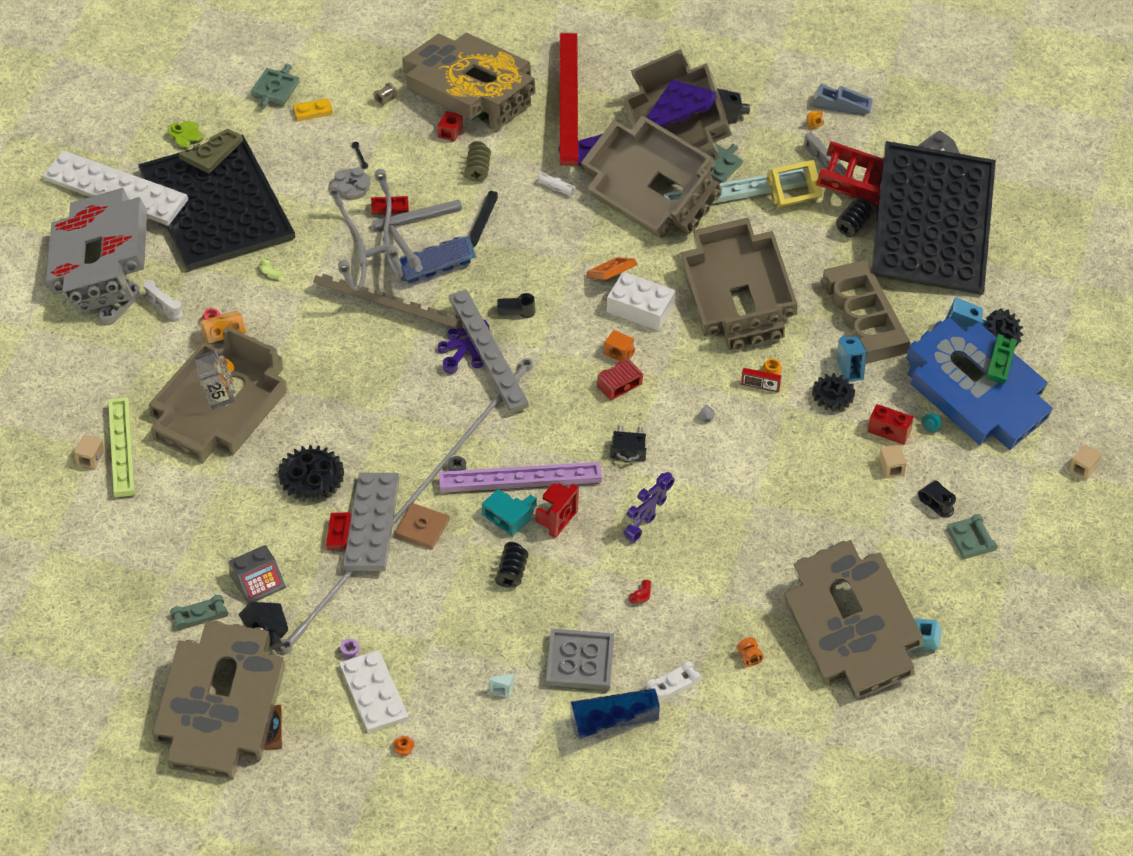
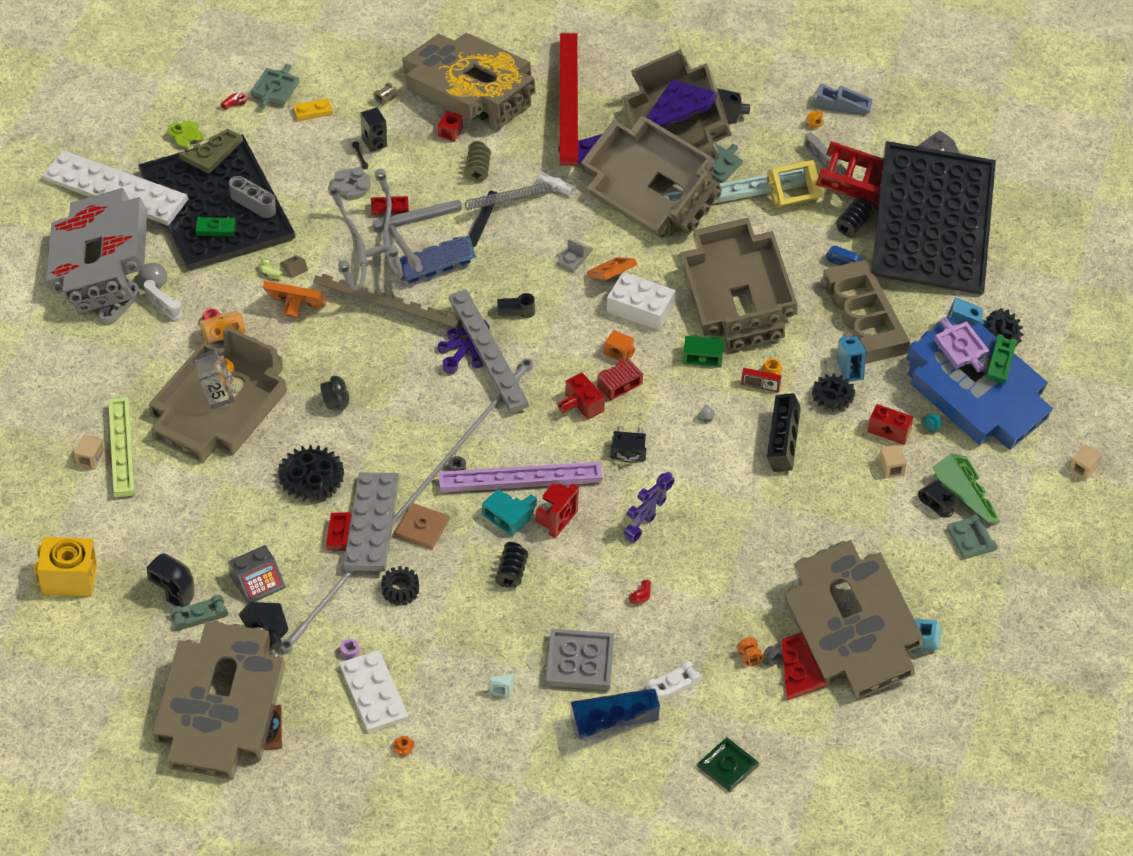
none -> yellow brick [34,537,97,597]
none -> light grey hair [137,263,167,290]
none -> black brick [146,553,195,607]
none -> green plate [196,217,236,237]
none -> red arm [220,93,248,110]
none -> light grey beam [229,176,276,218]
none -> orange plate [263,280,327,318]
none -> dark tan slope [280,255,308,278]
none -> pearl dark grey piece [320,375,350,410]
none -> black brick [360,107,387,152]
none -> black tyre [381,566,419,606]
none -> light grey piece [465,183,549,211]
none -> light grey slope [557,239,593,273]
none -> red brick [557,372,605,420]
none -> green brick [683,335,724,367]
none -> dark green tile [697,737,759,792]
none -> dark grey plate [763,643,783,665]
none -> black brick [767,393,801,472]
none -> red wing [782,632,826,700]
none -> blue beam [826,246,862,266]
none -> bright green wedge [932,454,1000,524]
none -> lavender plate [933,317,989,372]

